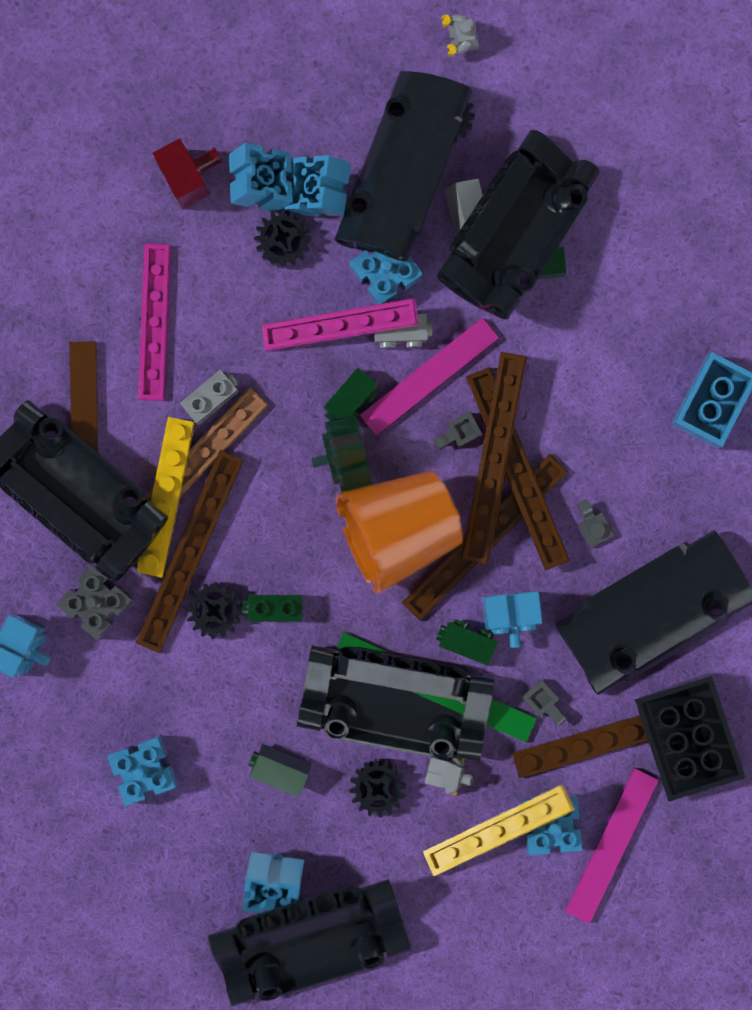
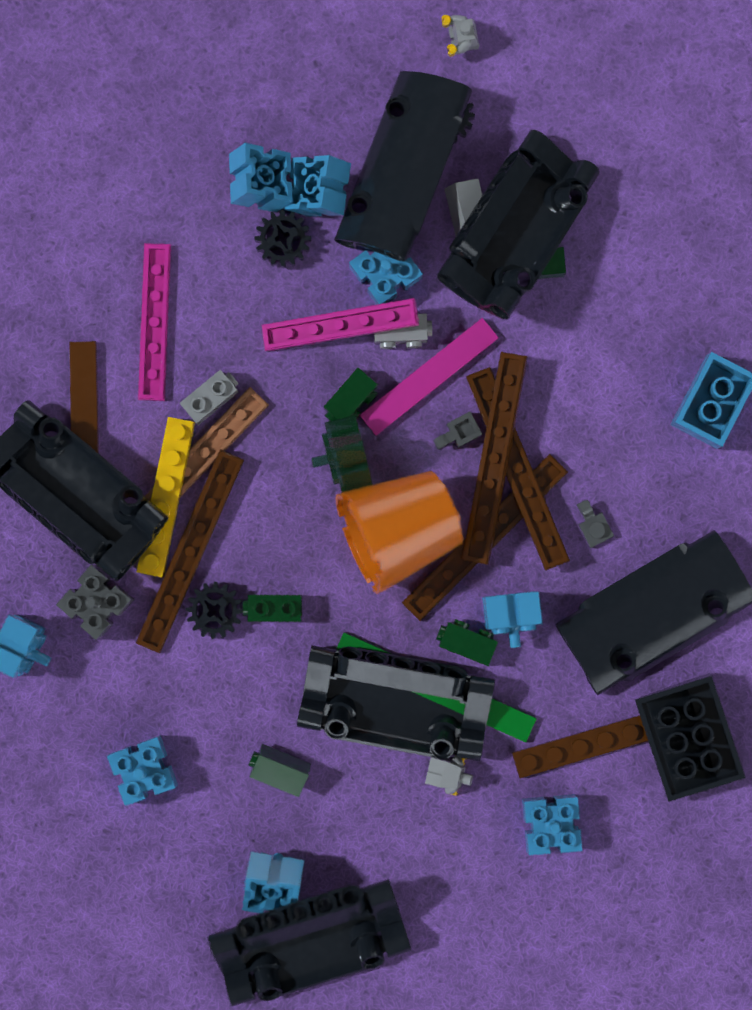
dark red brick [152,138,222,209] -> none
black gear [349,759,407,818] -> none
yellow plate [423,785,575,876] -> none
dark grey plate [522,679,566,726] -> none
dark pink tile [565,768,659,924] -> none

